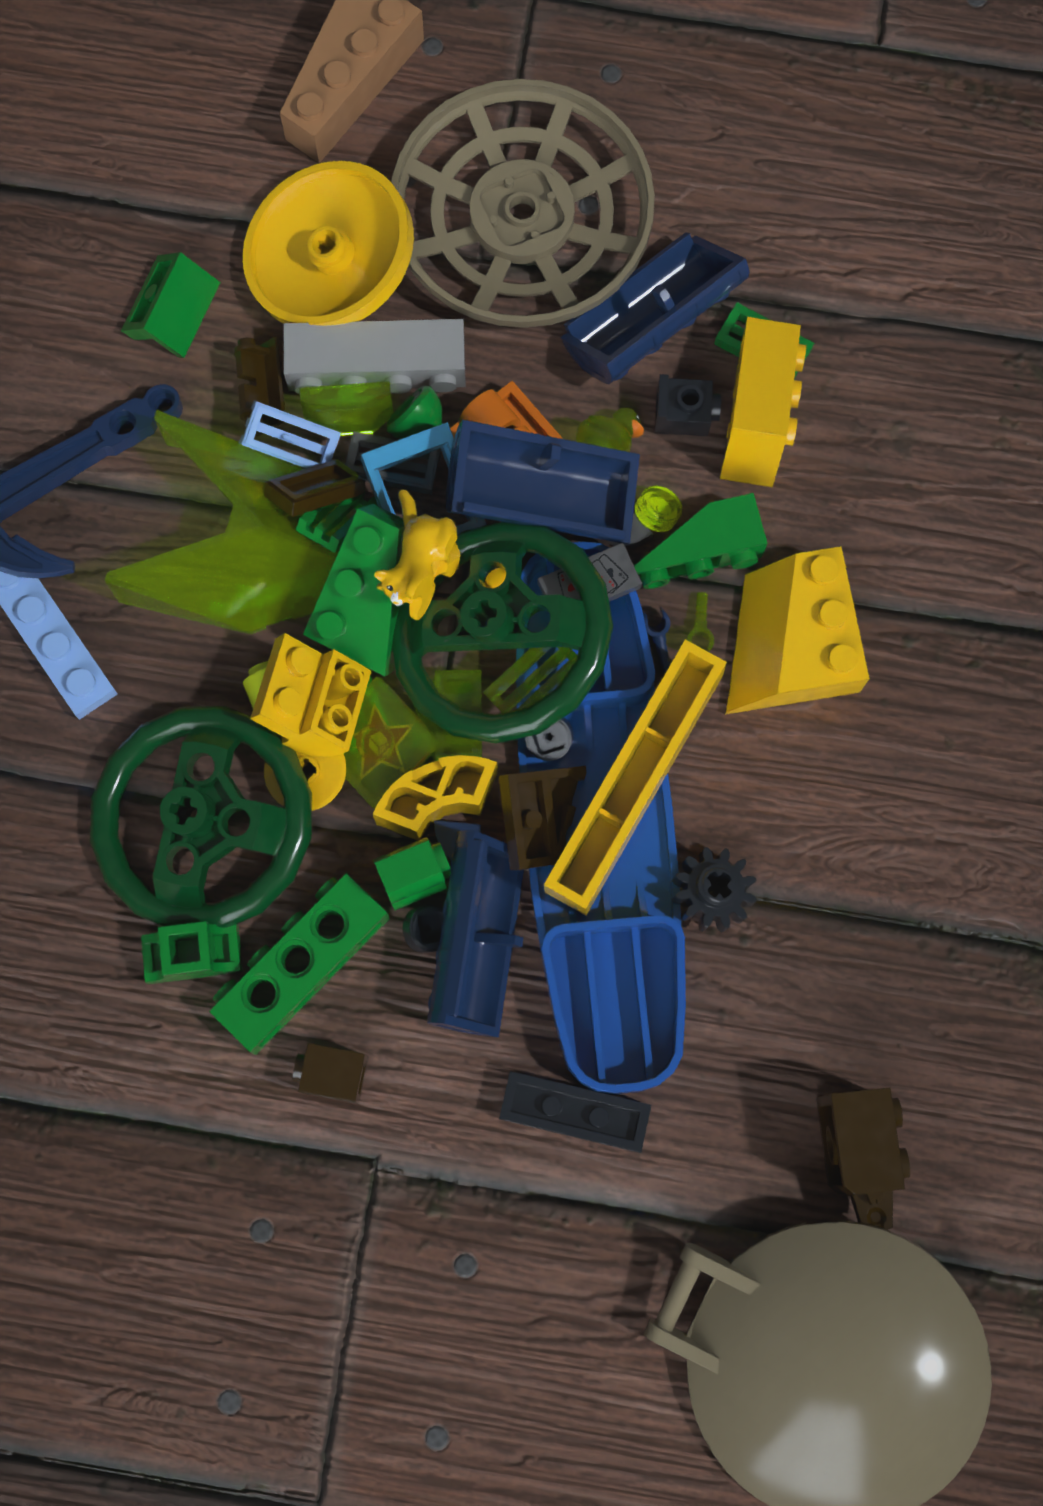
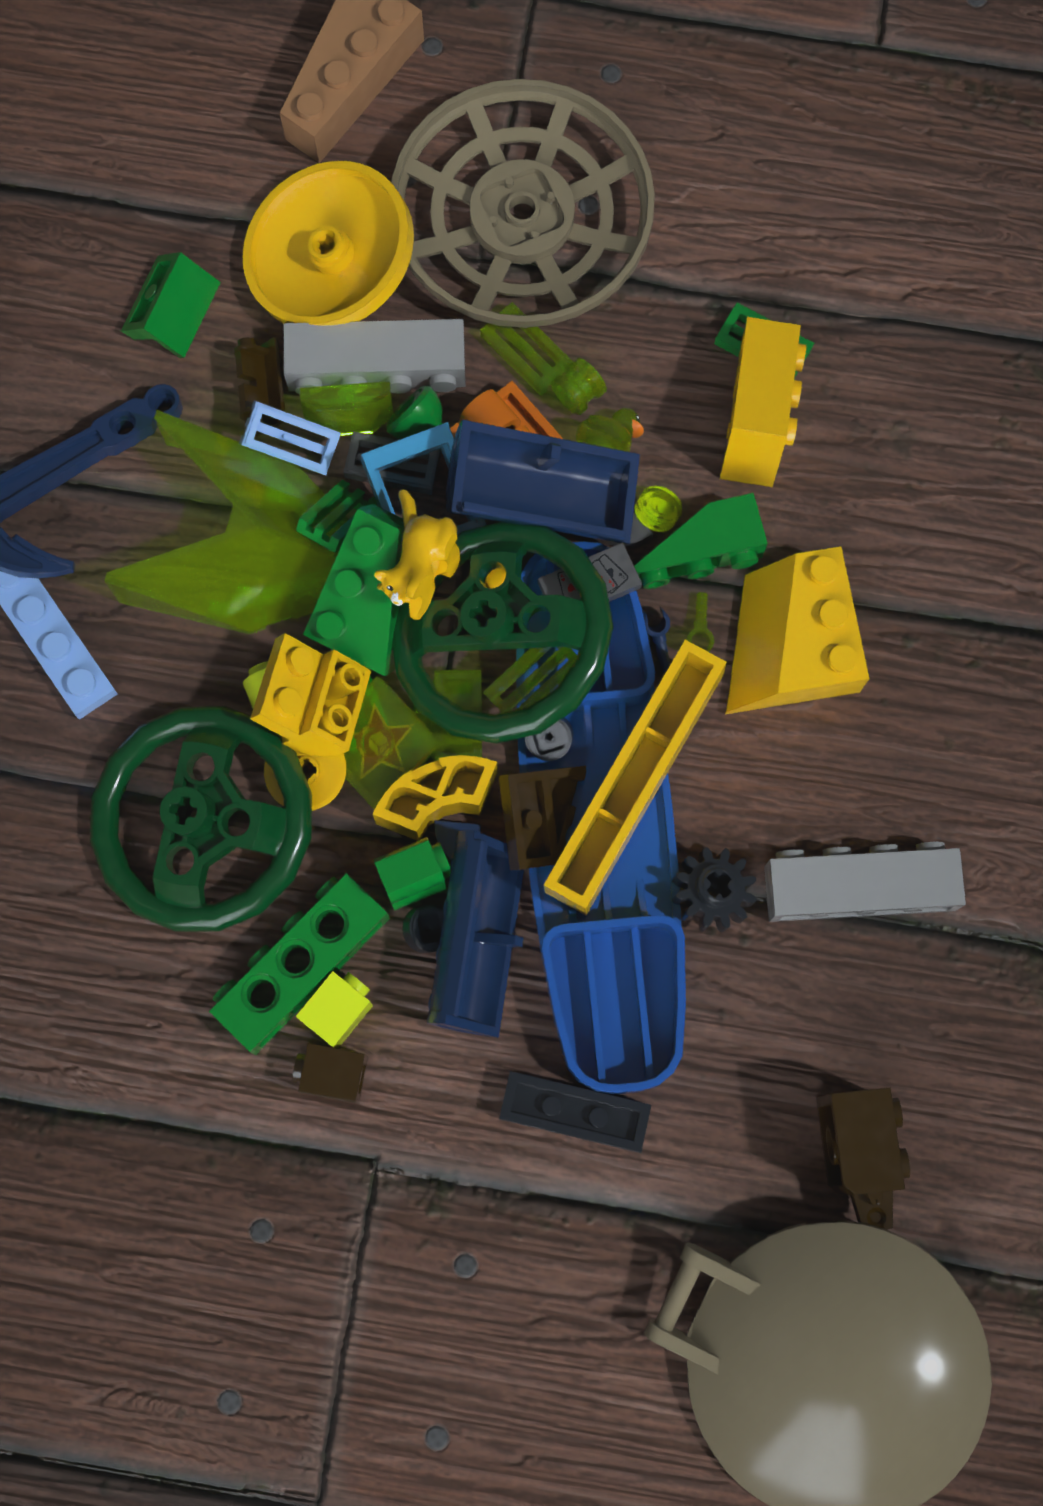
green brick [141,921,243,984] -> none
dark brown tile [264,459,366,517] -> none
dark blue container [560,232,750,385] -> none
black brick [655,374,721,436] -> none
none -> neon yellow brick [296,971,373,1049]
none -> clear neon green tile [480,302,573,396]
none -> clear neon green wheel [551,358,607,416]
none -> light grey brick [764,841,966,922]

